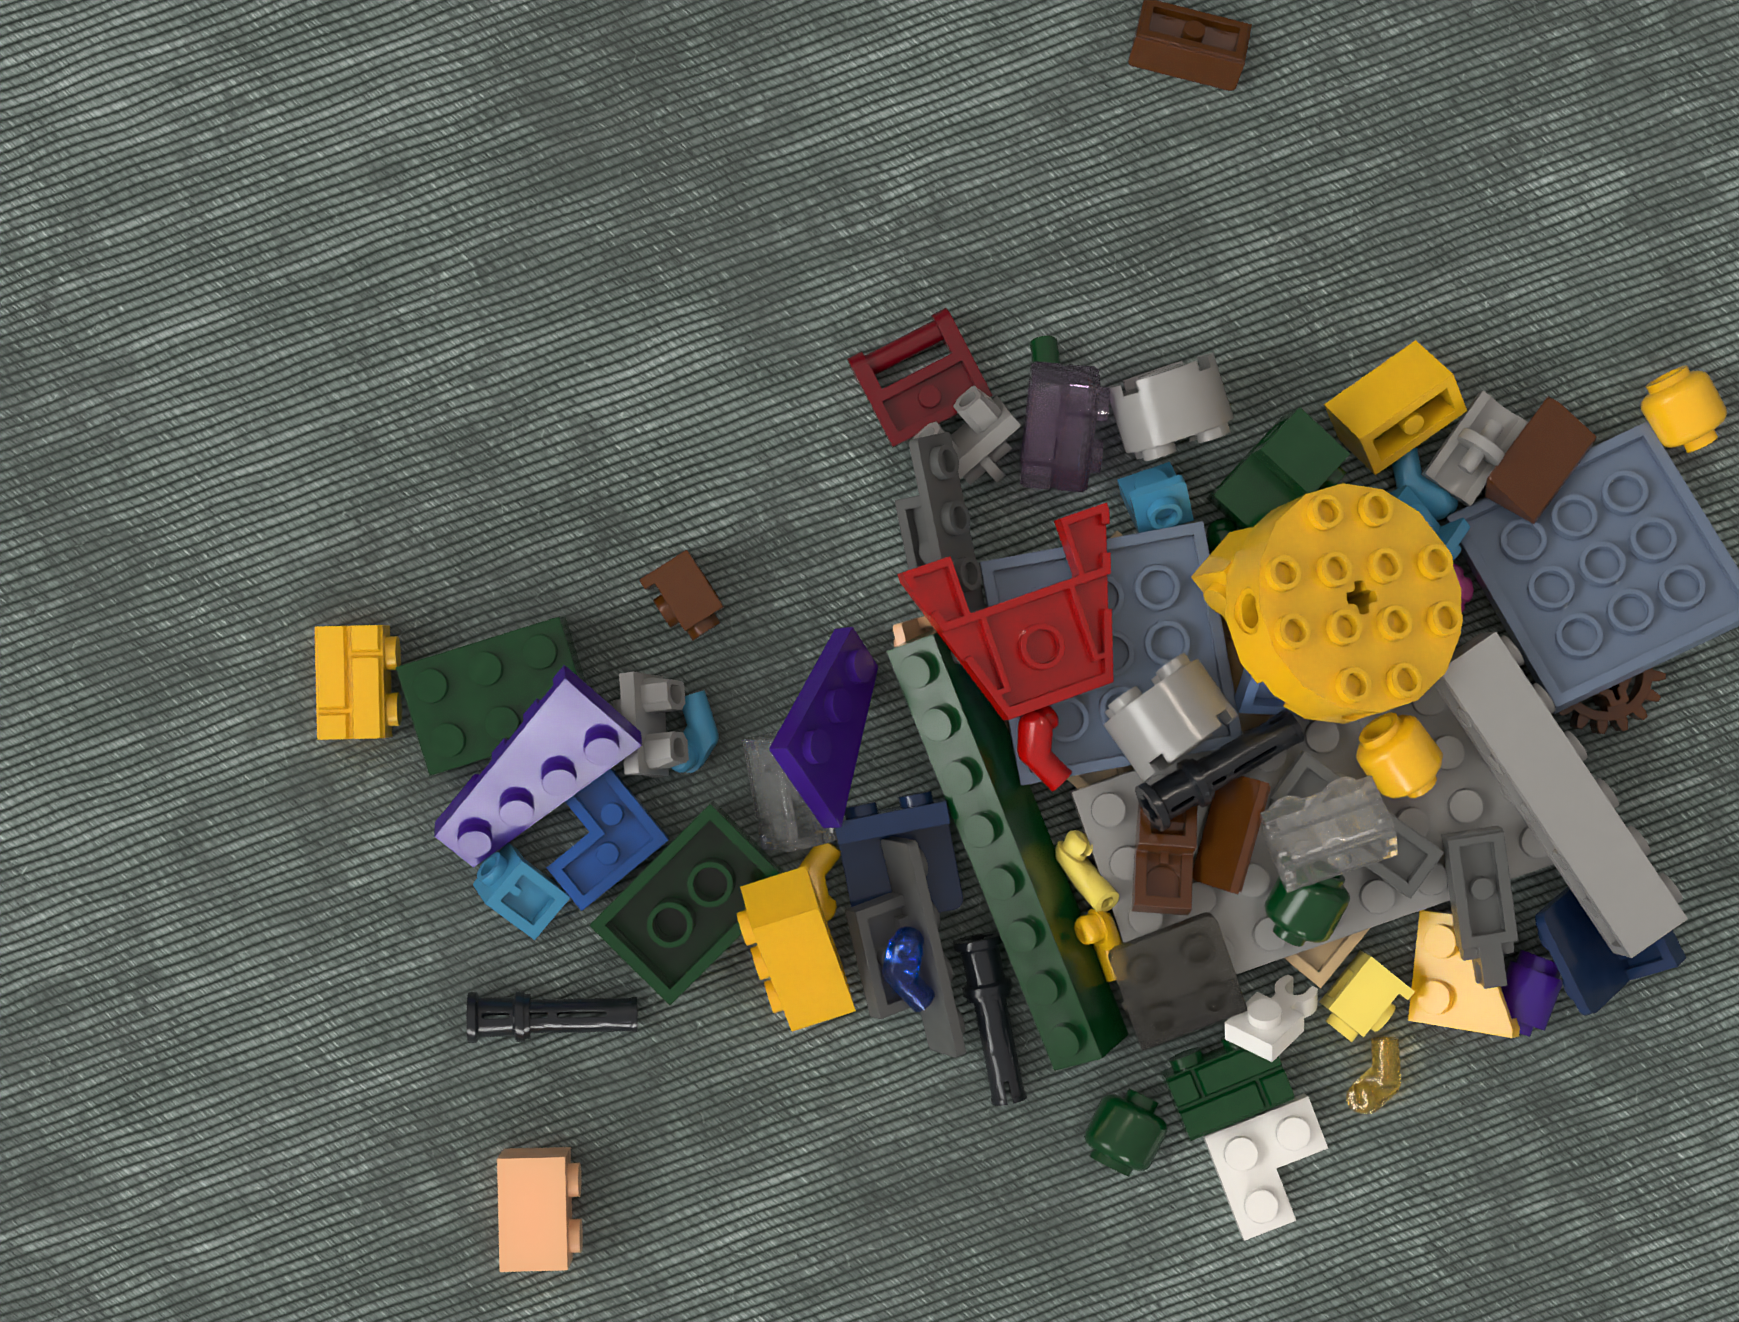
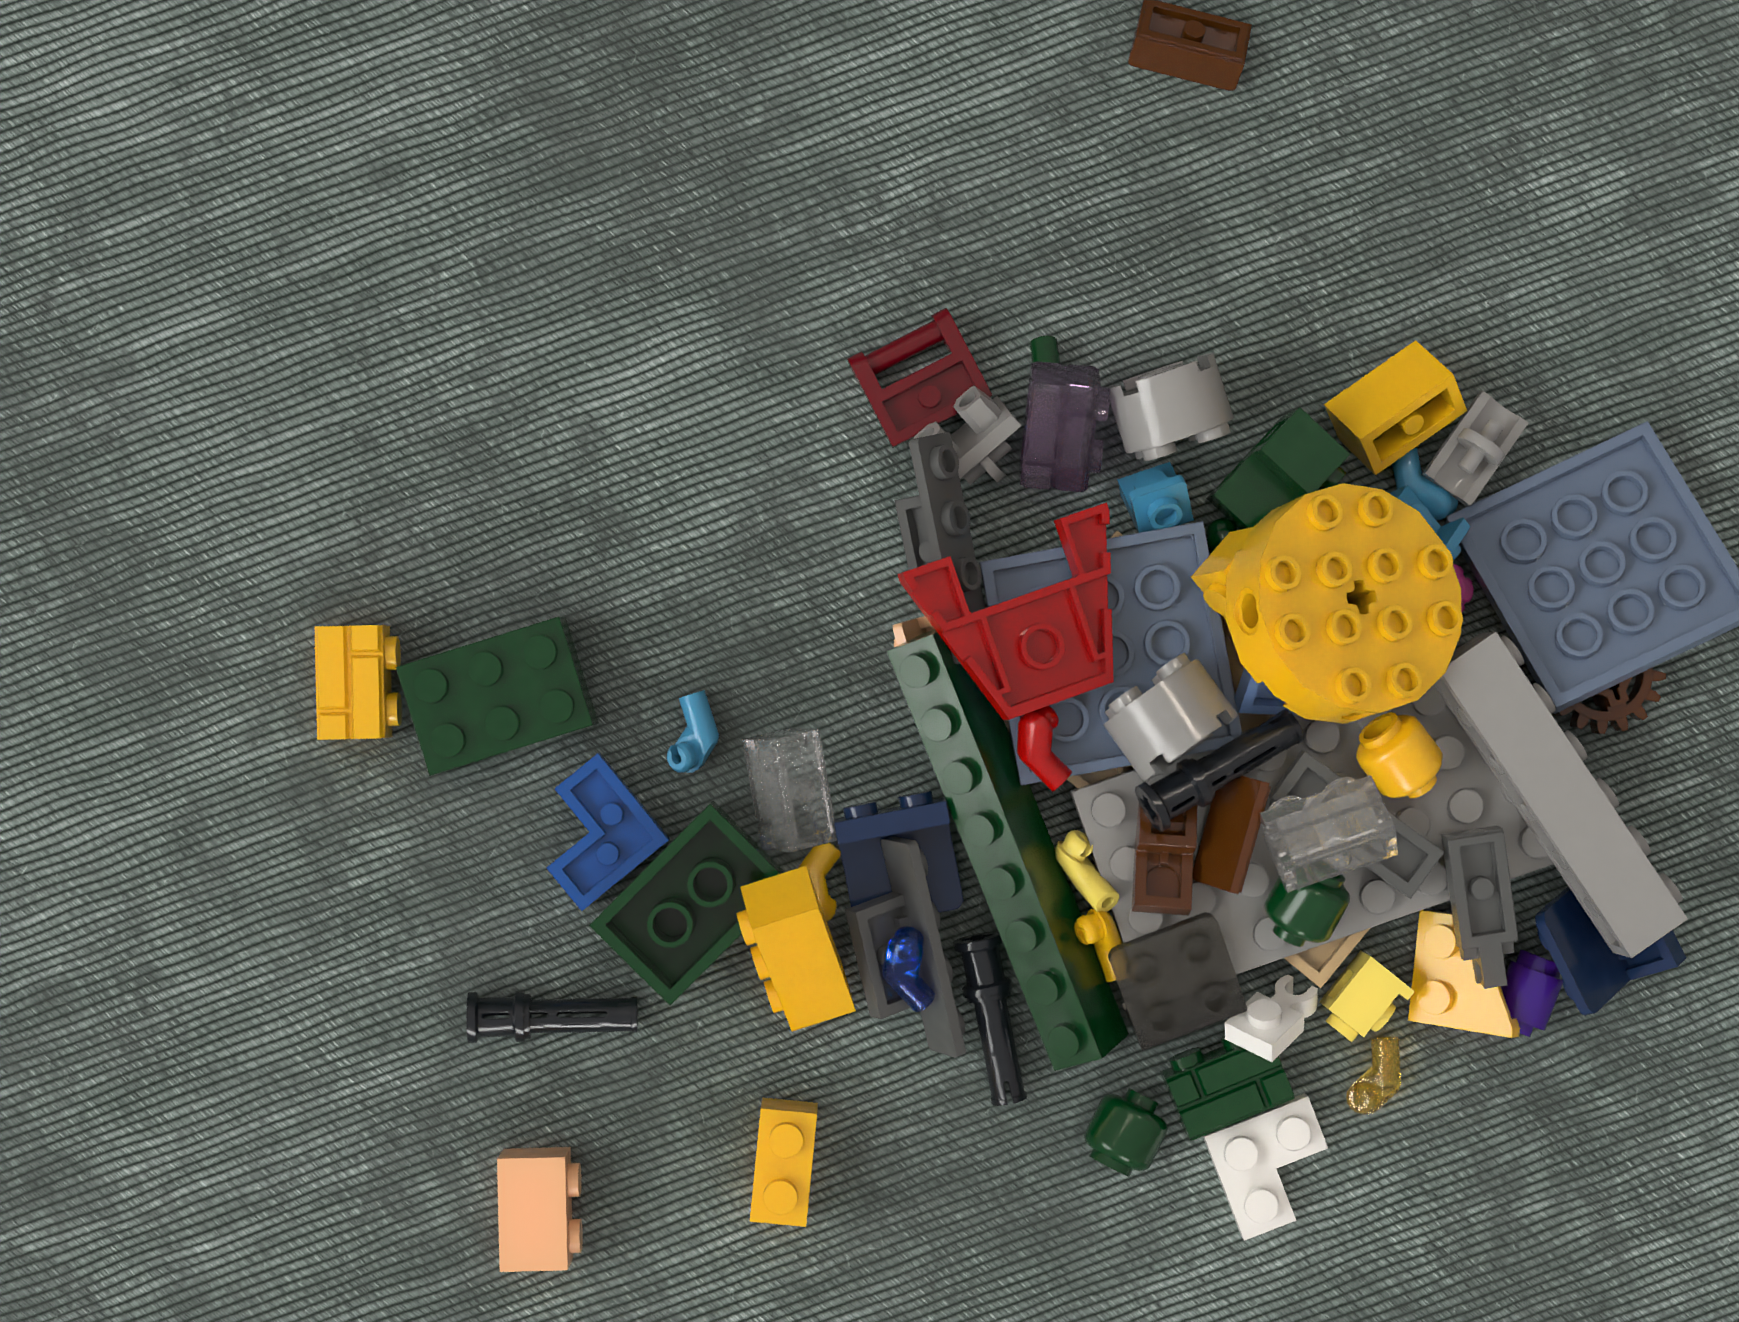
wing [434,665,642,868] -> none
dark azure bracket [473,843,570,940] -> none
light grey hips [613,672,689,778] -> none
reddish brown brick [639,550,725,641] -> none
dark purple wing [769,627,878,828] -> none
reddish brown slope [1486,396,1597,524] -> none
yellow head [1641,365,1727,453] -> none
none -> yellow brick [750,1098,818,1227]

